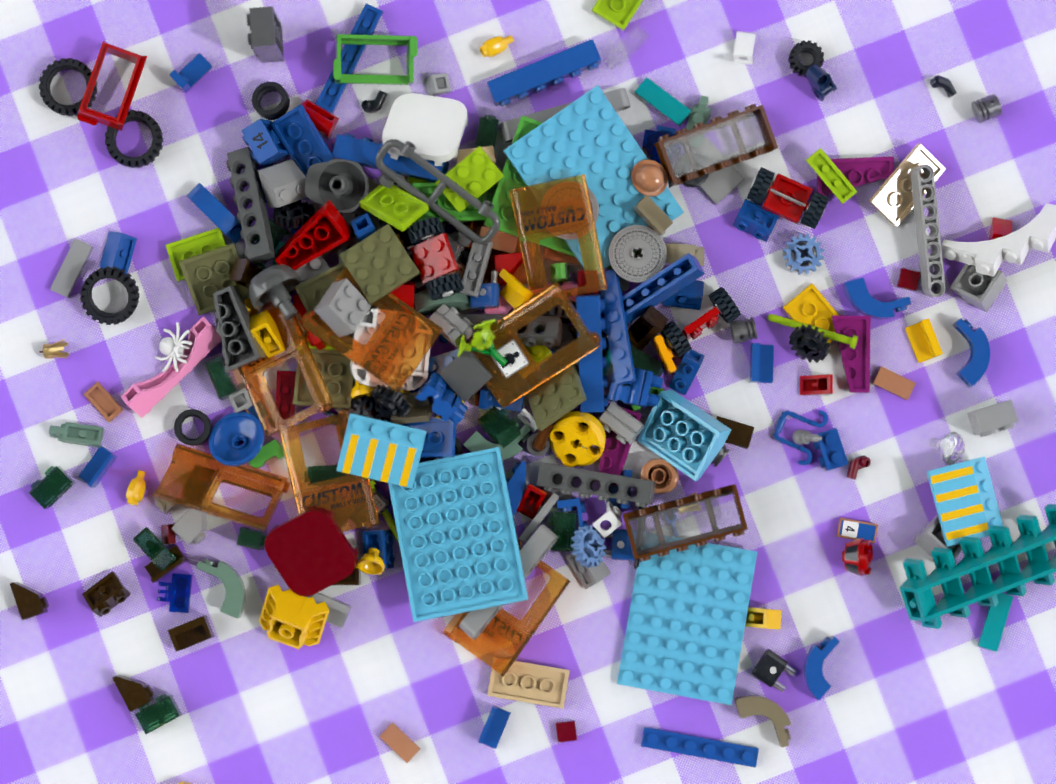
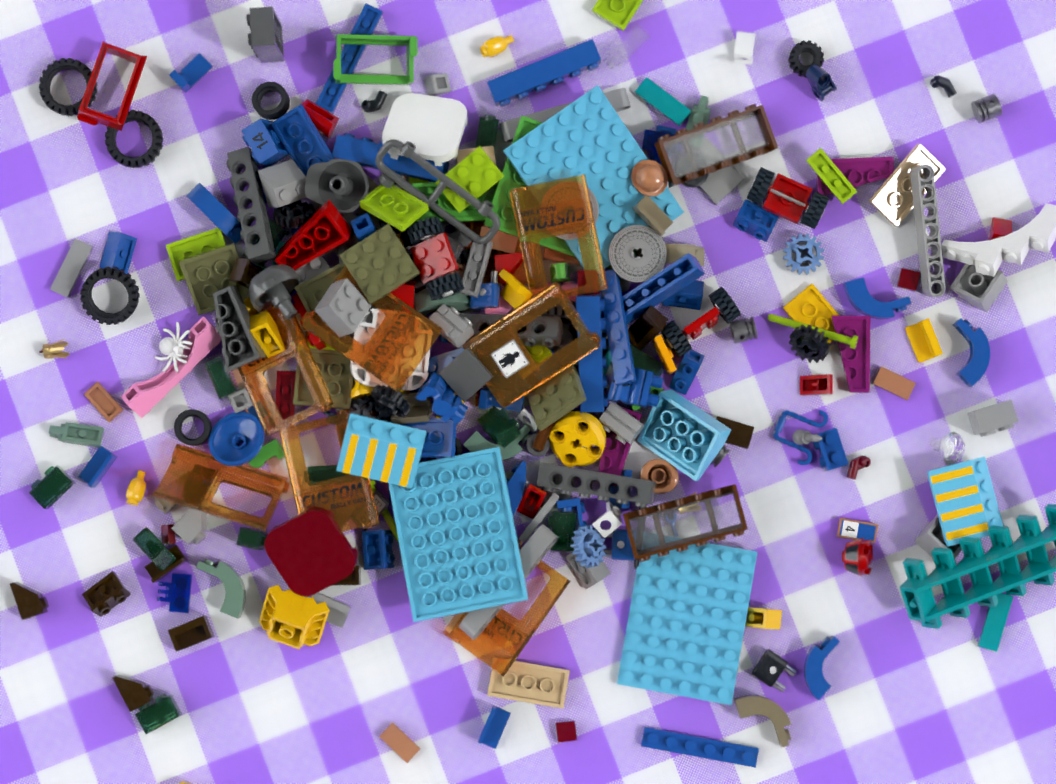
yellow piece [356,548,385,575] -> none
lime plant [457,319,507,366] -> none
blue panel [750,343,774,383] -> none

